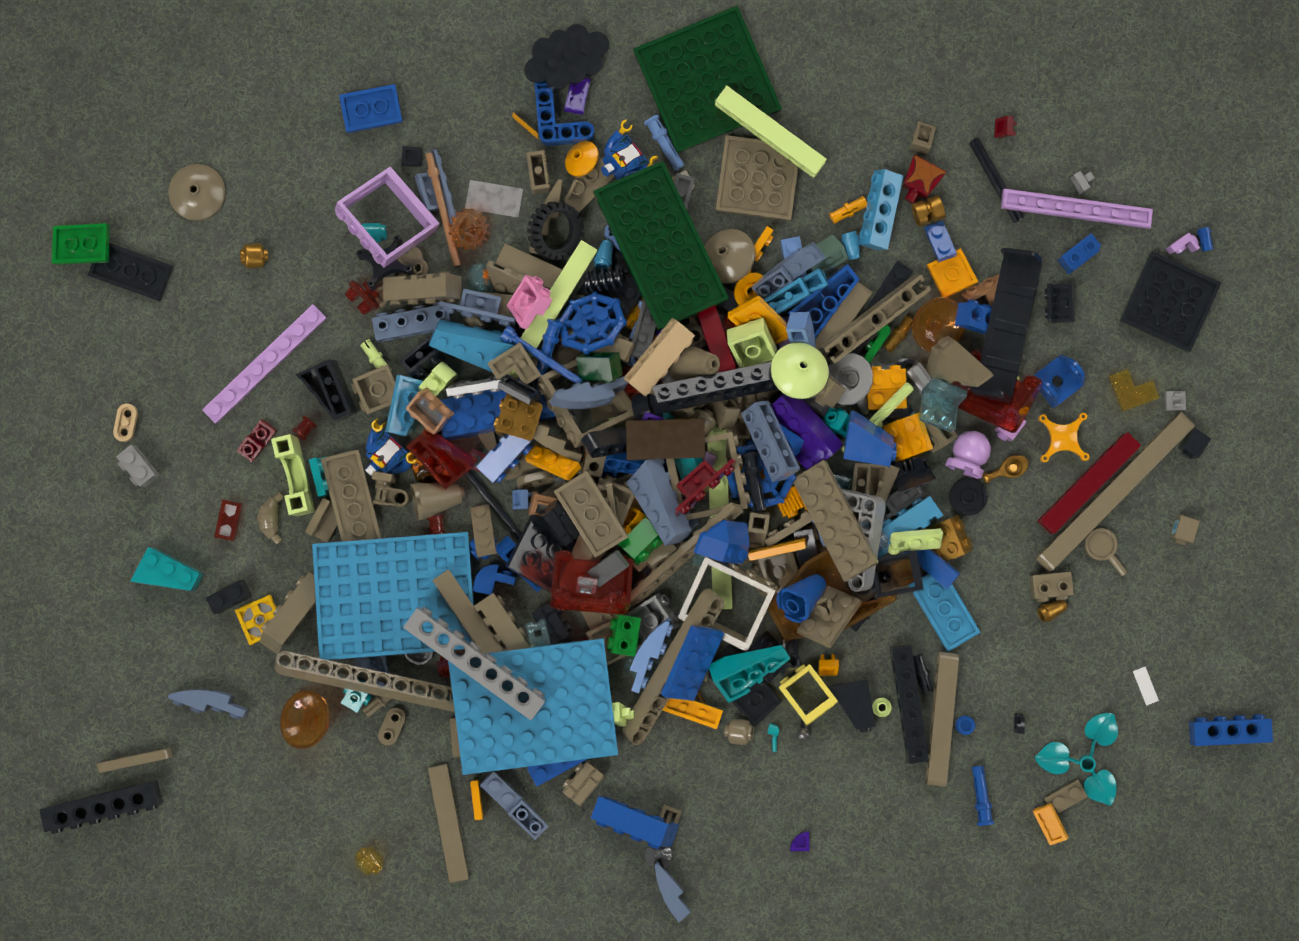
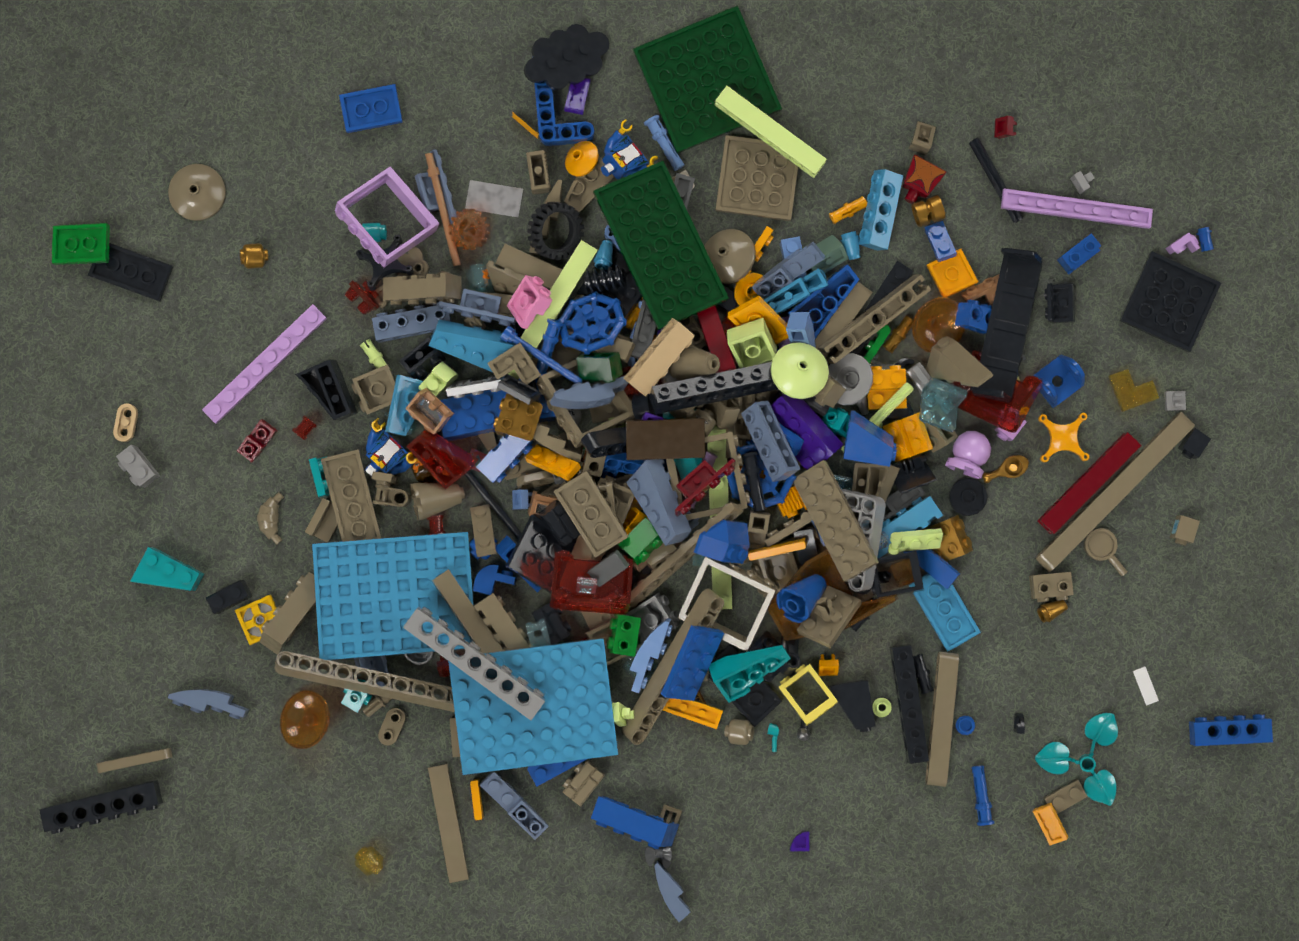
clear red piece [214,499,243,541] -> none
yellowish green arch [271,434,316,517] -> none
black tile [401,146,422,167] -> none

